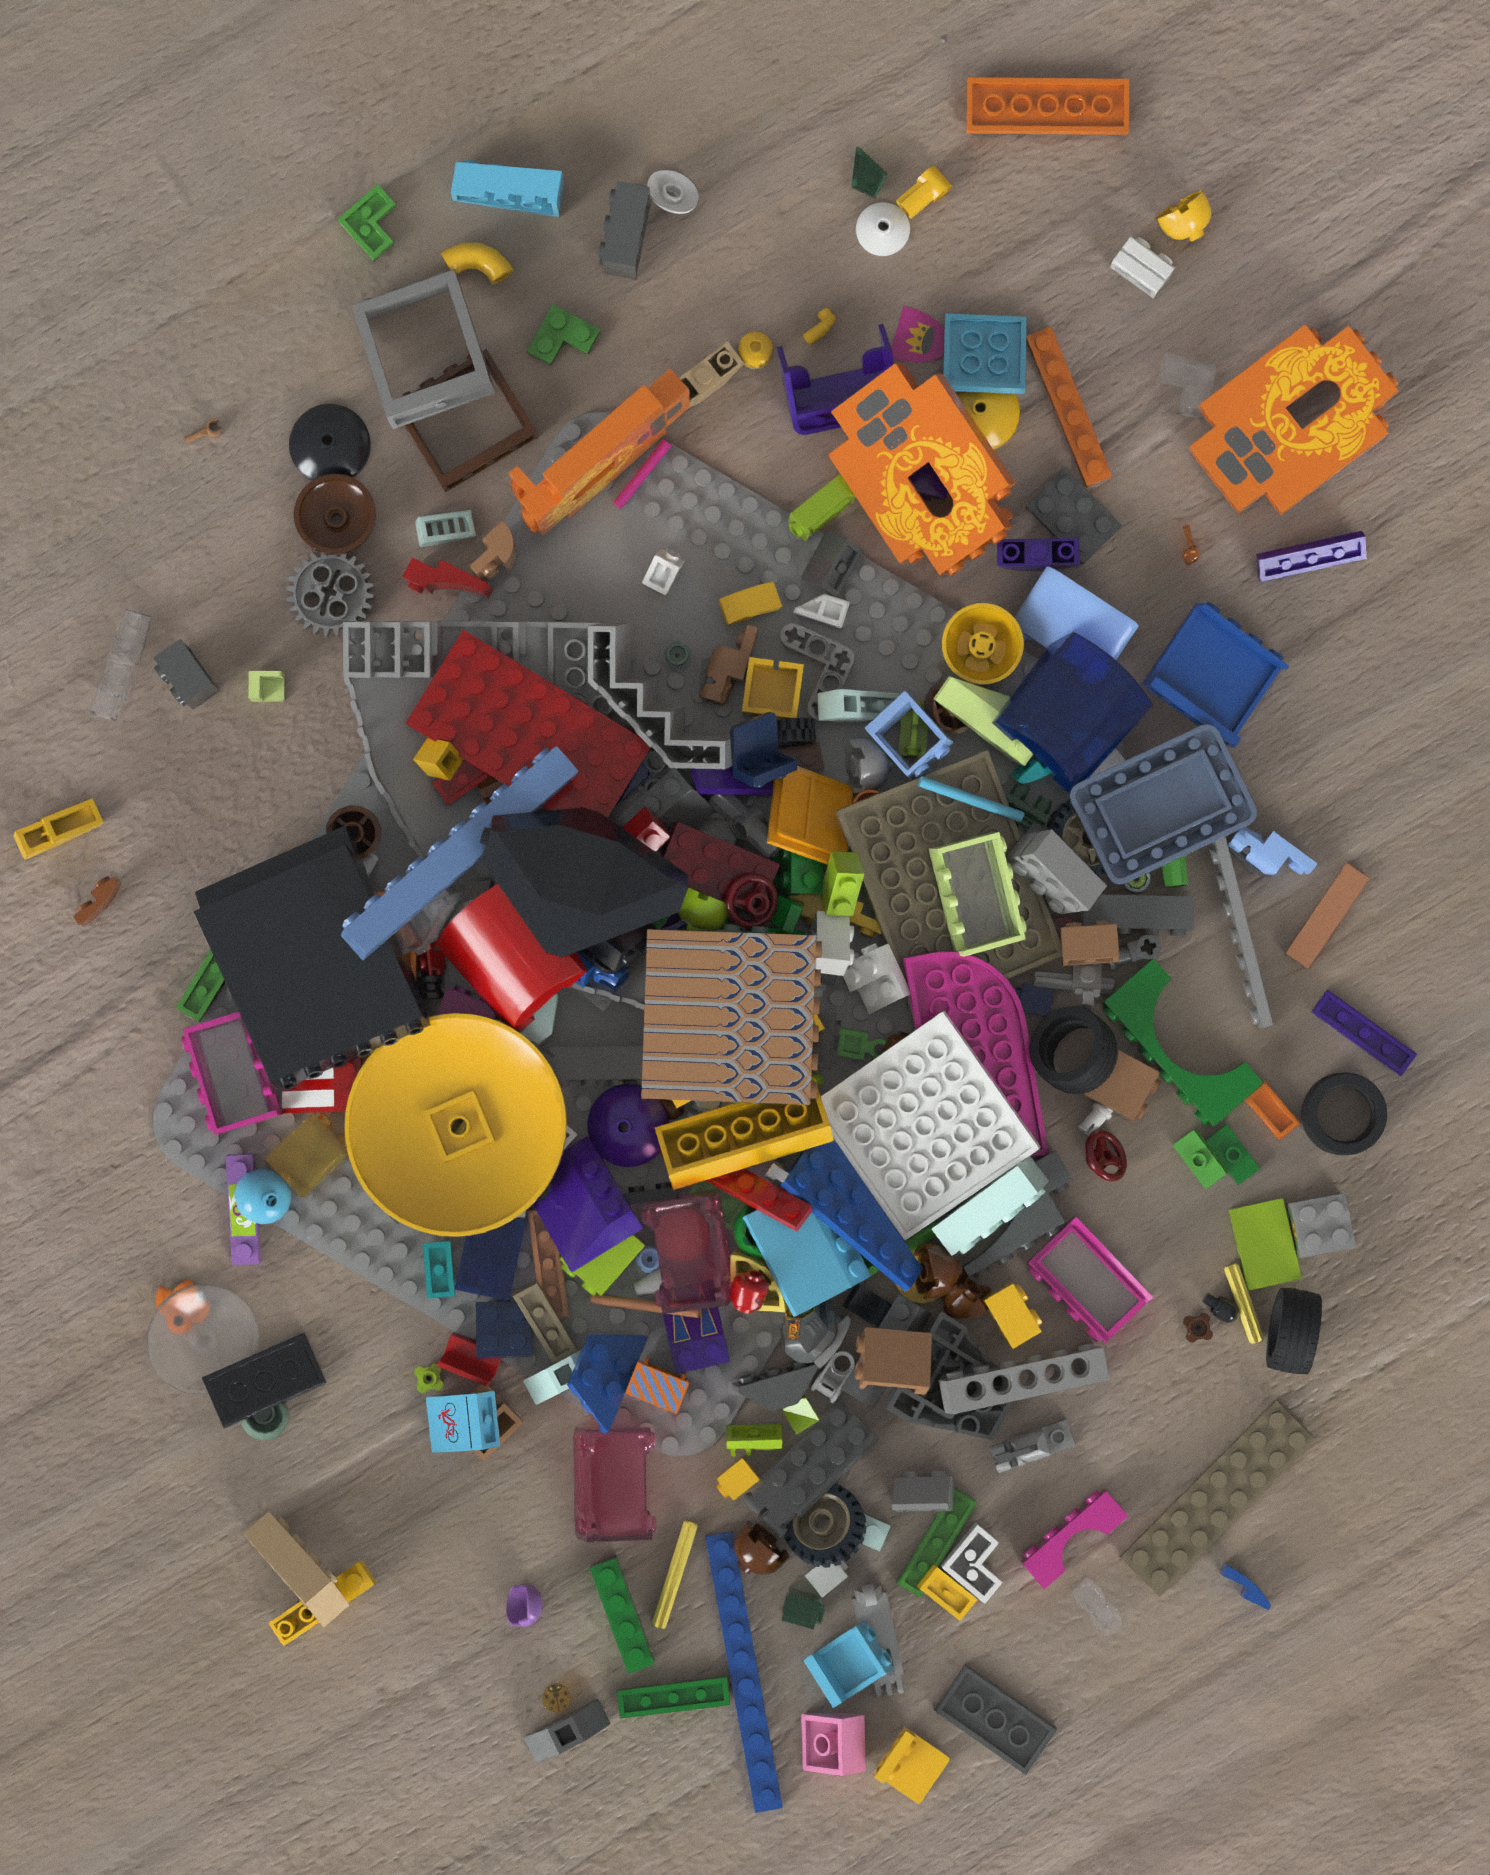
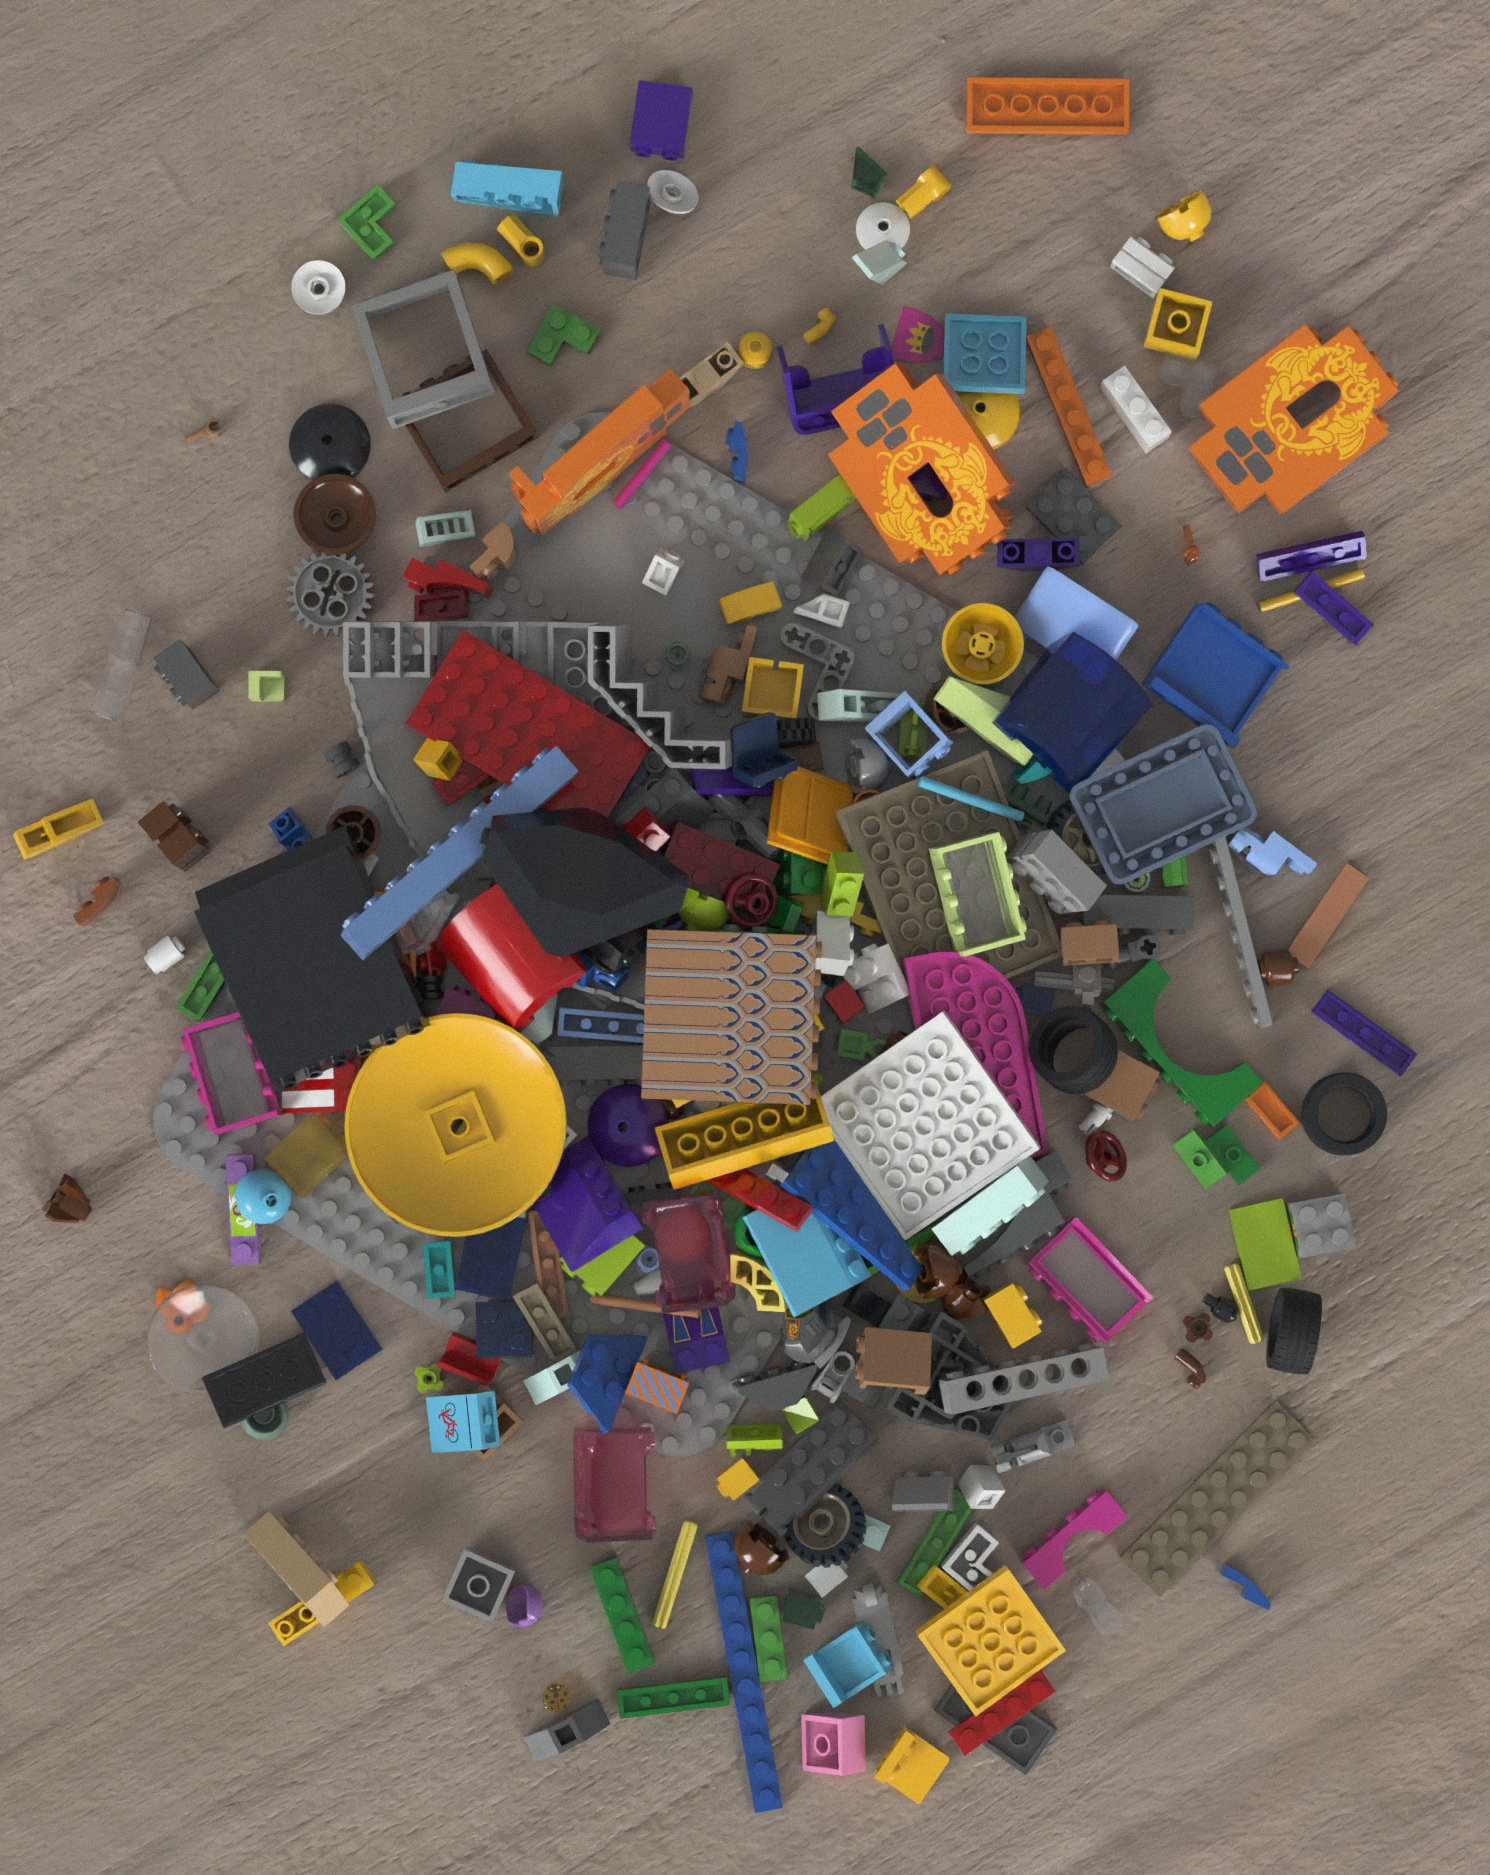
red head [729,1270,769,1313] -> none
none -> reddish brown brick [42,1174,92,1223]
none -> reddish brown piece [137,801,210,872]
none -> white brick [143,935,186,974]
none -> blue slope [268,807,314,851]
none -> white dish [291,260,346,315]
none -> clear blue plate [291,1280,383,1380]
none -> dark grey wheel [324,741,360,778]
none -> dark red plate [414,589,469,622]
none -> light grey brick [441,1546,517,1623]
none -> yellow piece [496,214,545,268]
none -> medium blue brick [557,1008,644,1044]
none -> dark purple panel [630,81,693,161]
none -> blue slope [725,421,747,483]
none -> bright green plate [749,1594,787,1682]
none -> red panel [823,981,866,1025]
none -> light aqua slope [852,240,907,285]
none -> yellow plate [915,1565,1066,1716]
none -> red plate [948,1669,1056,1756]
none -> white panel [958,1465,1006,1509]
none -> white brick [1100,366,1172,454]
none -> yellow brick [1143,288,1213,361]
none -> reddish brown arm [1175,1348,1206,1389]
none -> reddish brown head [1257,949,1299,987]
none -> yellow bar [1258,568,1365,613]
none -> dark purple plate [1293,571,1374,645]

